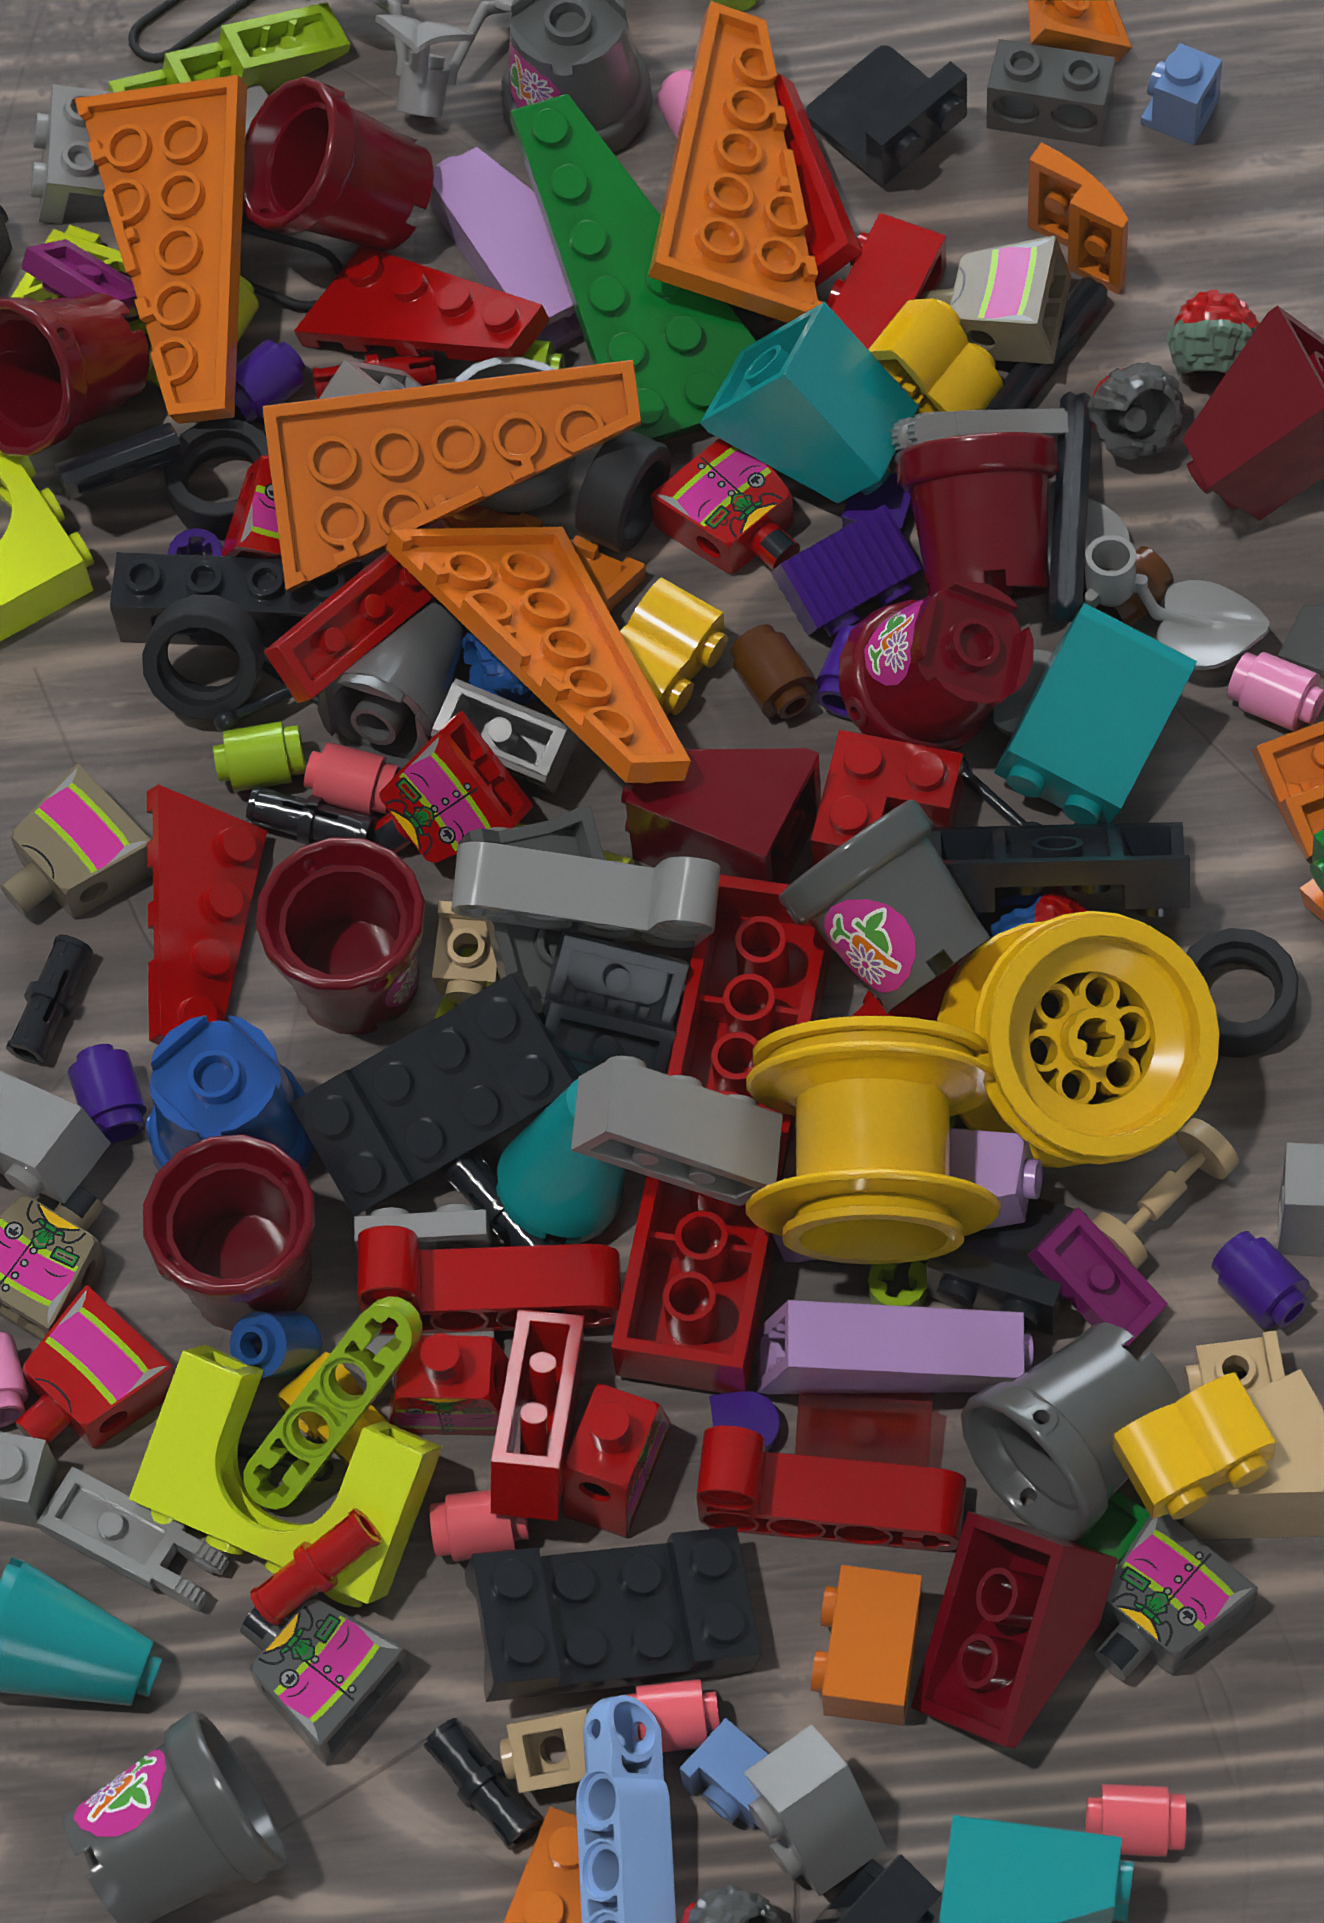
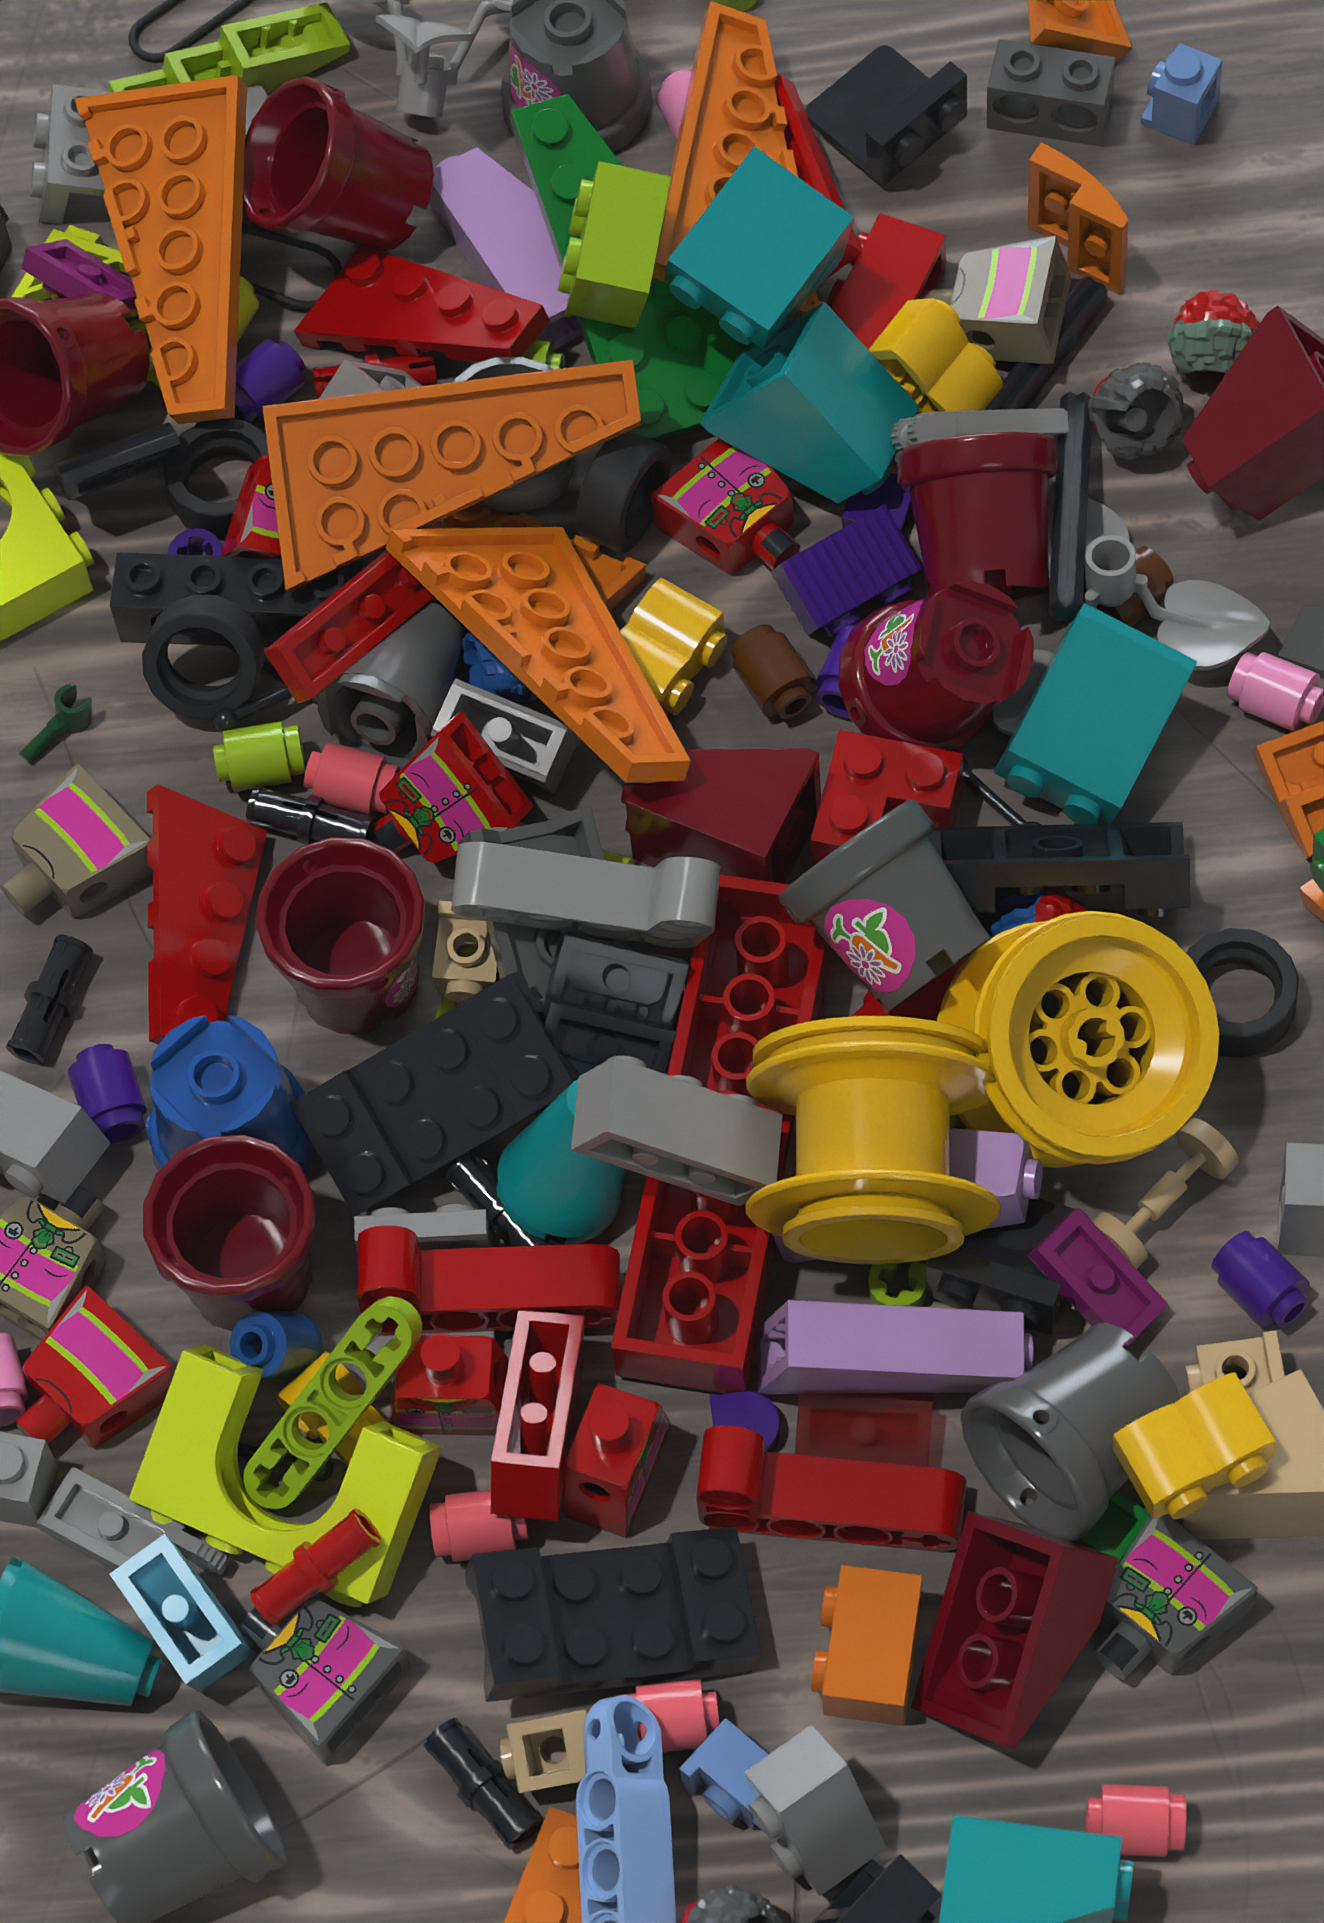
none -> dark green hand [19,684,93,764]
none -> medium azure slope [110,1534,255,1693]
none -> lime brick [557,161,671,329]
none -> teal slope [664,147,854,350]

